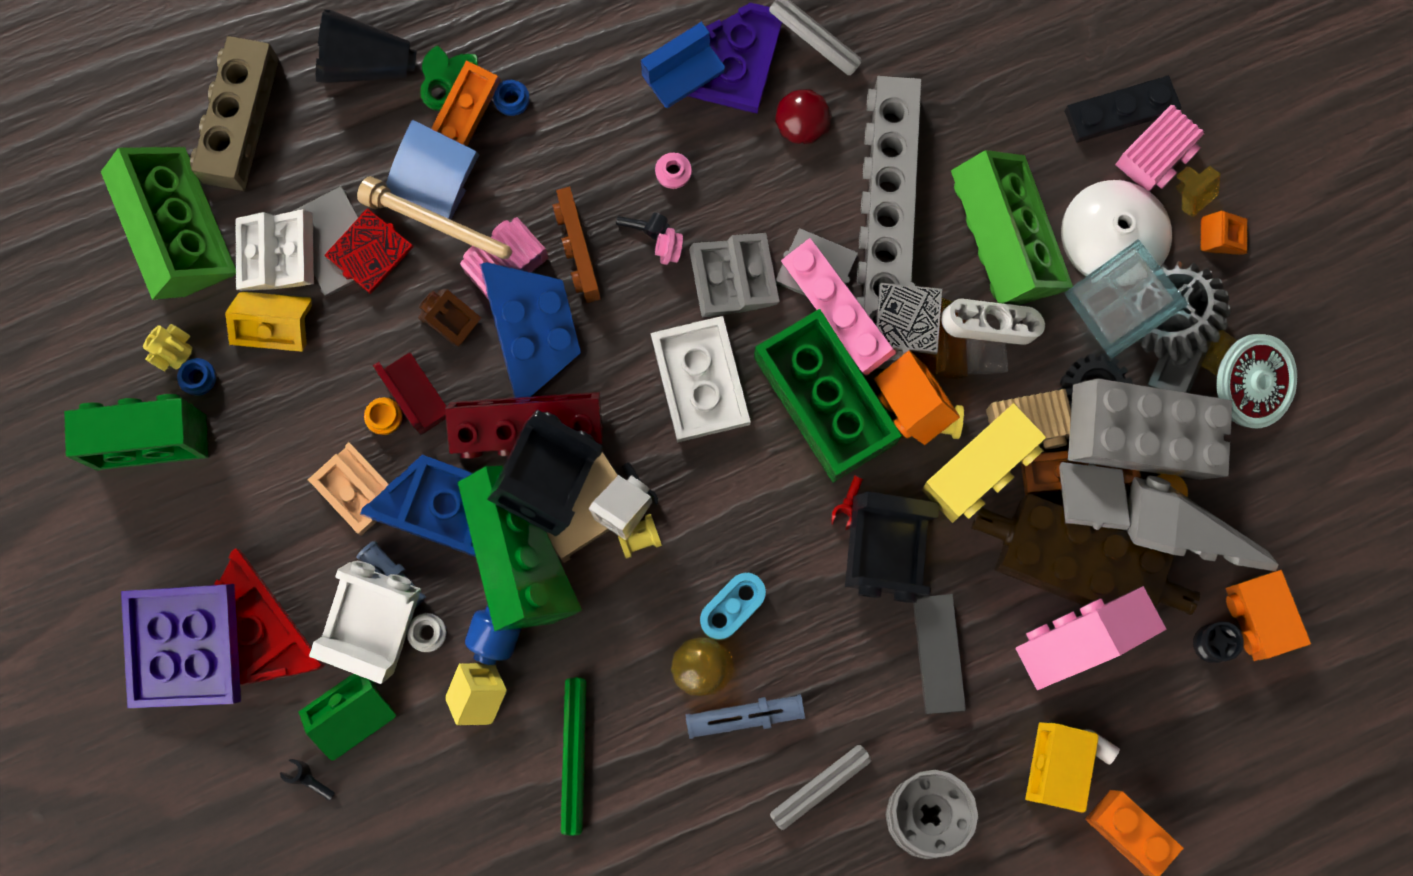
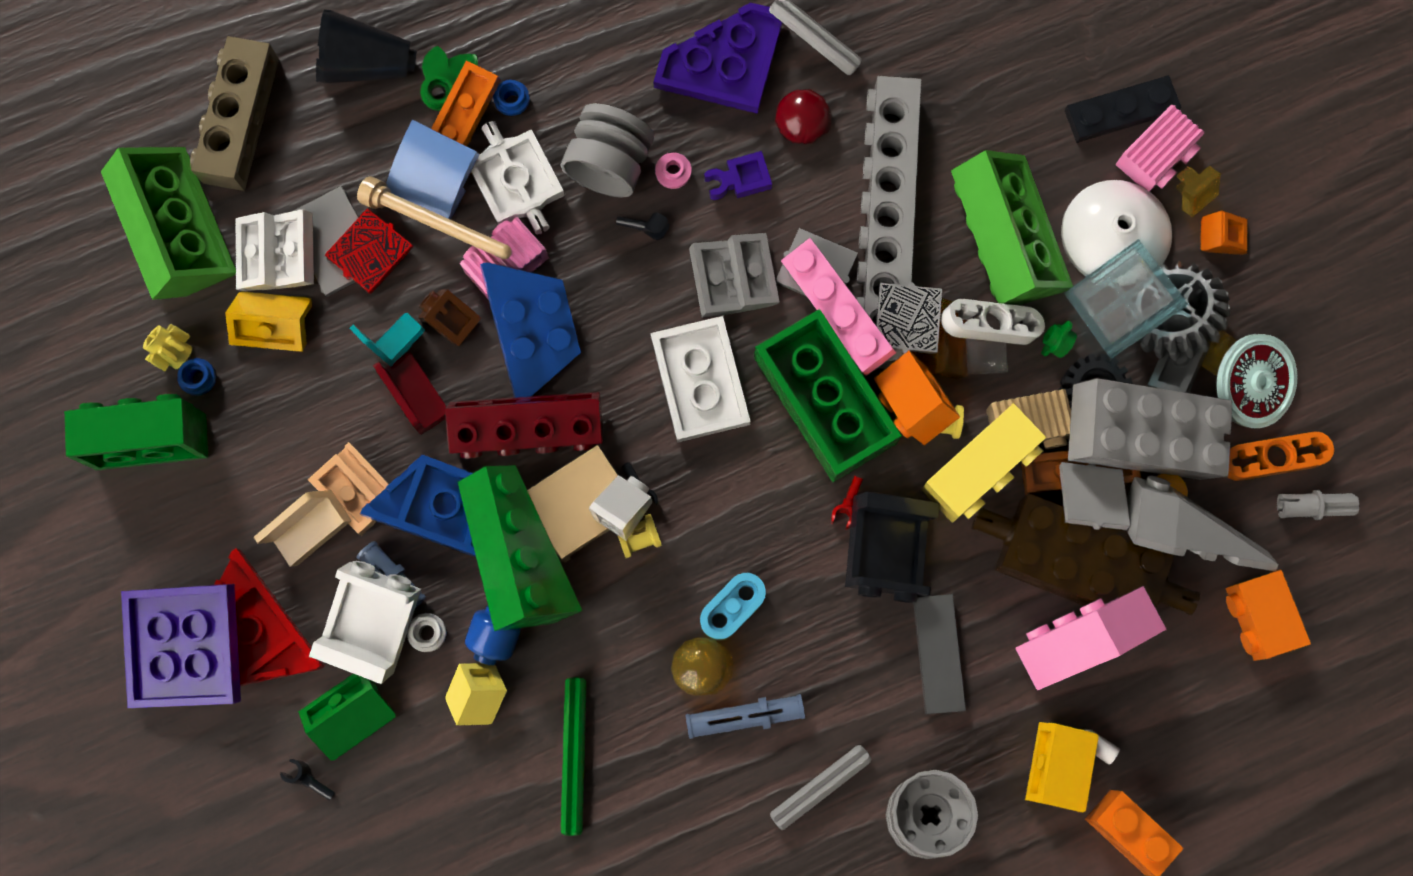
light orange plate [364,397,403,435] -> none
black panel [487,410,604,537] -> none
dark orange plate [552,186,601,303] -> none
blue panel [641,21,725,108] -> none
bright pink plate [655,228,683,265] -> none
black wheel [1193,622,1244,663] -> none
none -> tan panel [254,490,352,567]
none -> teal bracket [349,313,425,367]
none -> white plate [471,121,565,234]
none -> light grey wheel [560,103,655,198]
none -> dark purple plate [704,151,772,200]
none -> green plate [1041,321,1077,358]
none -> orange beam [1227,432,1334,481]
none -> light grey axle [1277,490,1359,520]

